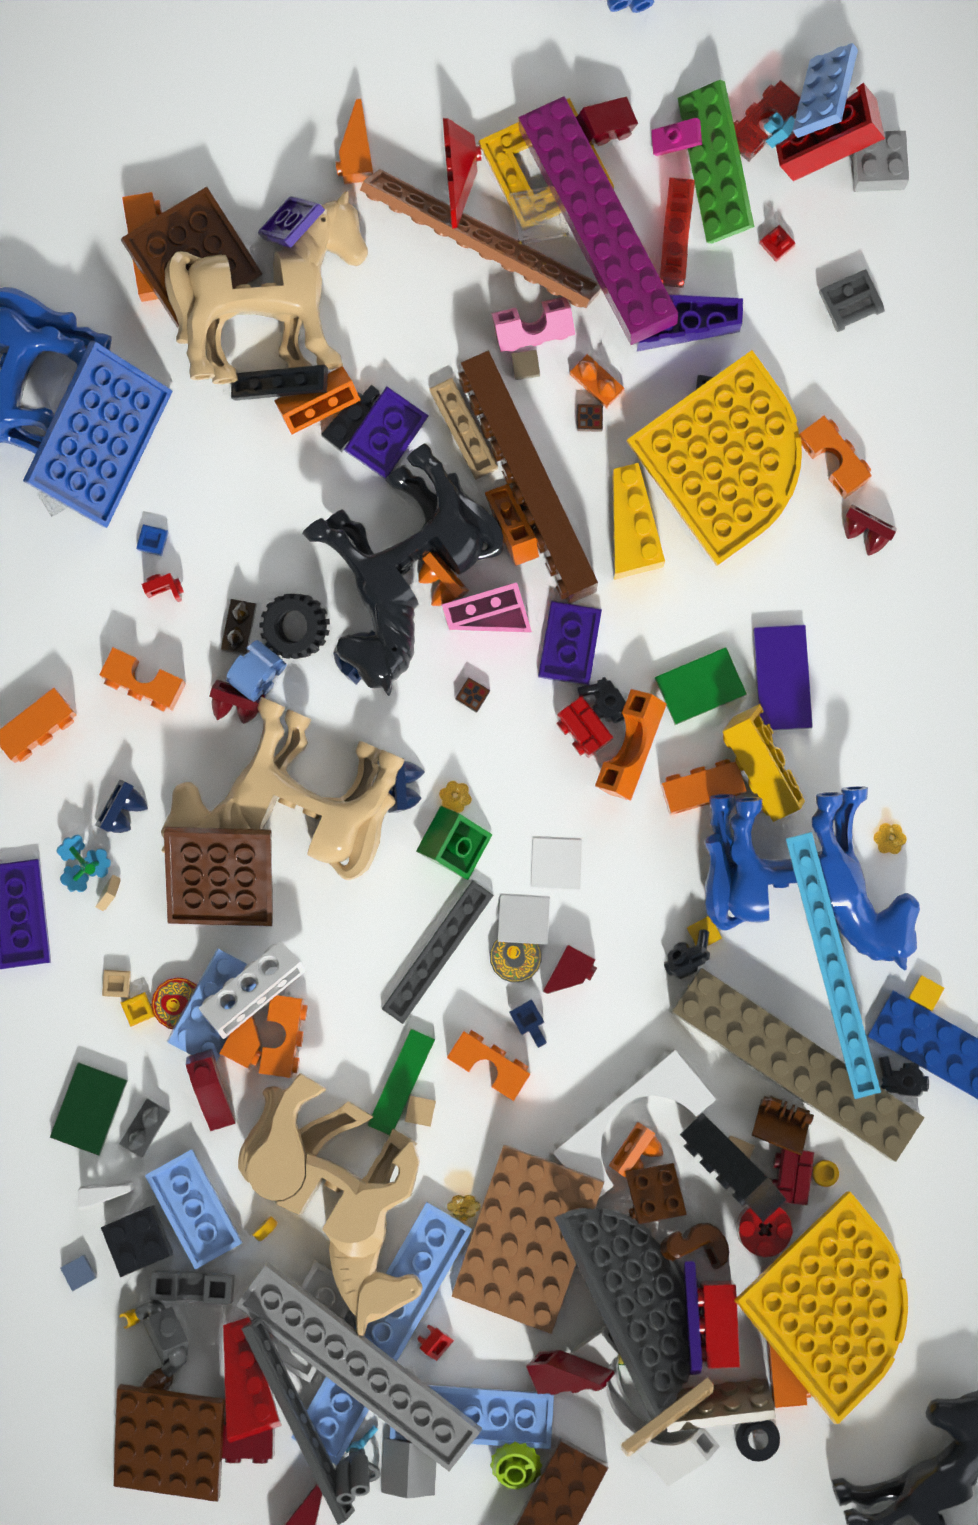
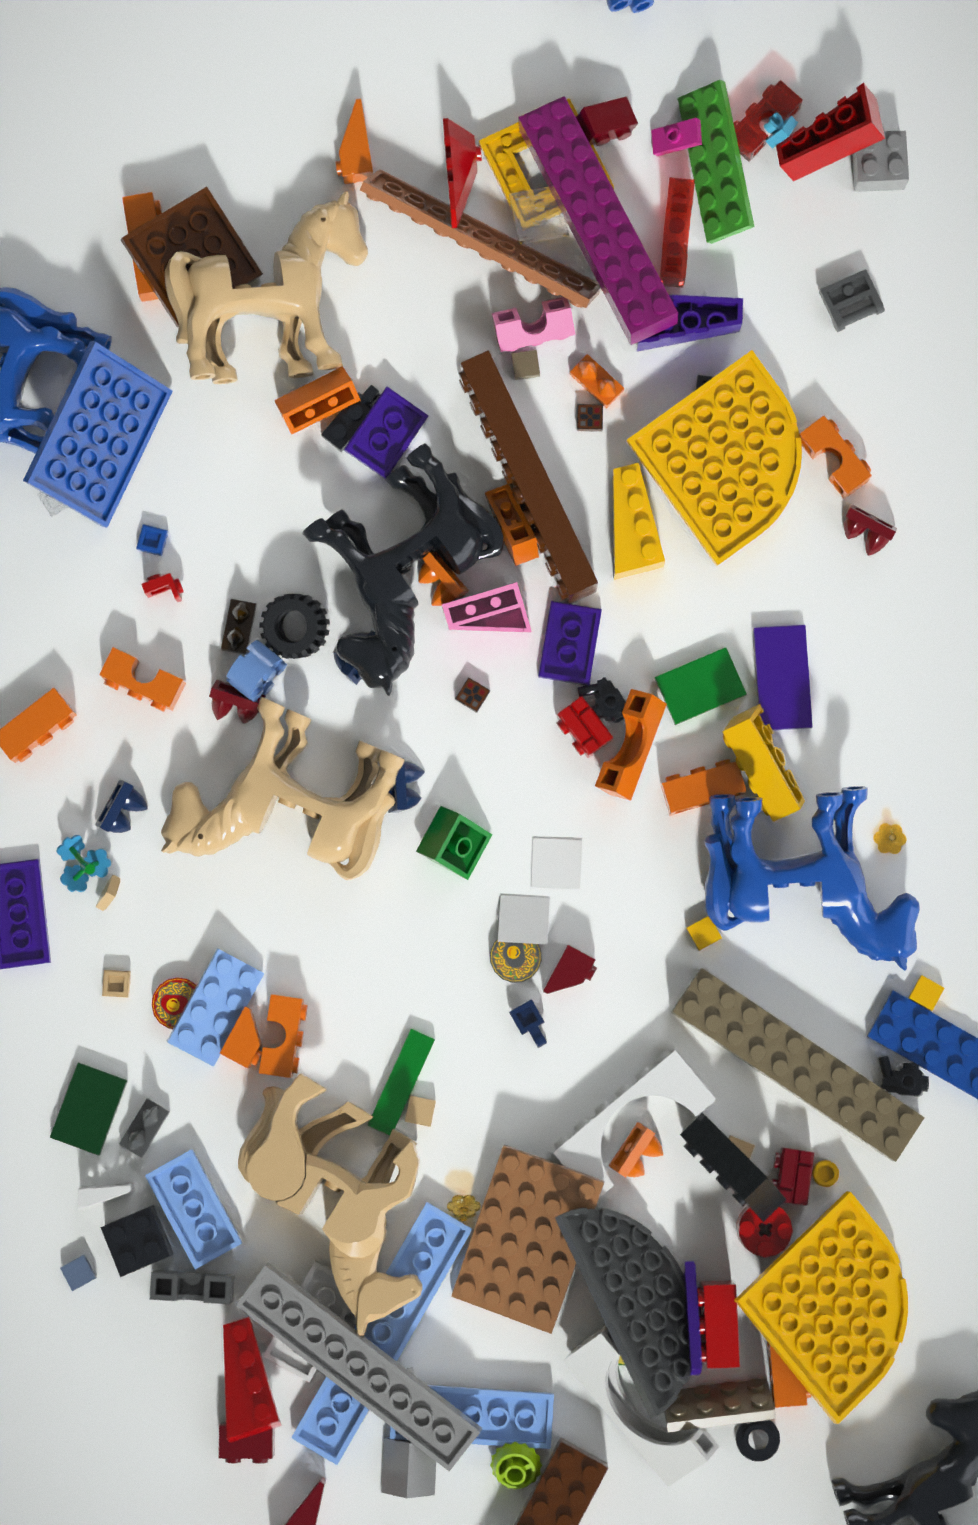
reddish brown plate [113,1384,225,1502] -> none
dark grey torso [119,1300,188,1391] -> none
yellow tile [120,992,155,1027] -> none
reddish brown plate [164,827,273,926] -> none
dark red slope [185,1049,236,1131] -> none
white brick [198,940,305,1039] -> none
black tile [231,365,328,401] -> none
dark grey tile [242,1317,355,1525] -> none
yellow tile [252,1216,278,1242] -> none
tile [258,196,325,248] -> none
dark grey piece [336,1448,381,1504] -> none
medium azure hand [346,1425,378,1454] -> none
dark grey tile [382,880,494,1024] -> none
red tile [417,1325,454,1361] -> none
tan tile [429,378,498,480] -> none
clear yellow plant [439,781,472,813] -> none
orange arch [447,1030,531,1101] -> none
dark red slope [526,1350,615,1395] -> none
tan tile [621,1378,714,1457] -> none
reddish brown hinge [625,1163,687,1224] -> none
reddish brown animal [660,1223,730,1270] -> none
black piece [664,929,710,979] -> none
reddish brown hinge [751,1095,814,1155] -> none
red tile [759,225,796,262] -> none
medium azure plate [785,832,881,1099] -> none
light blue plate [792,43,858,138] -> none

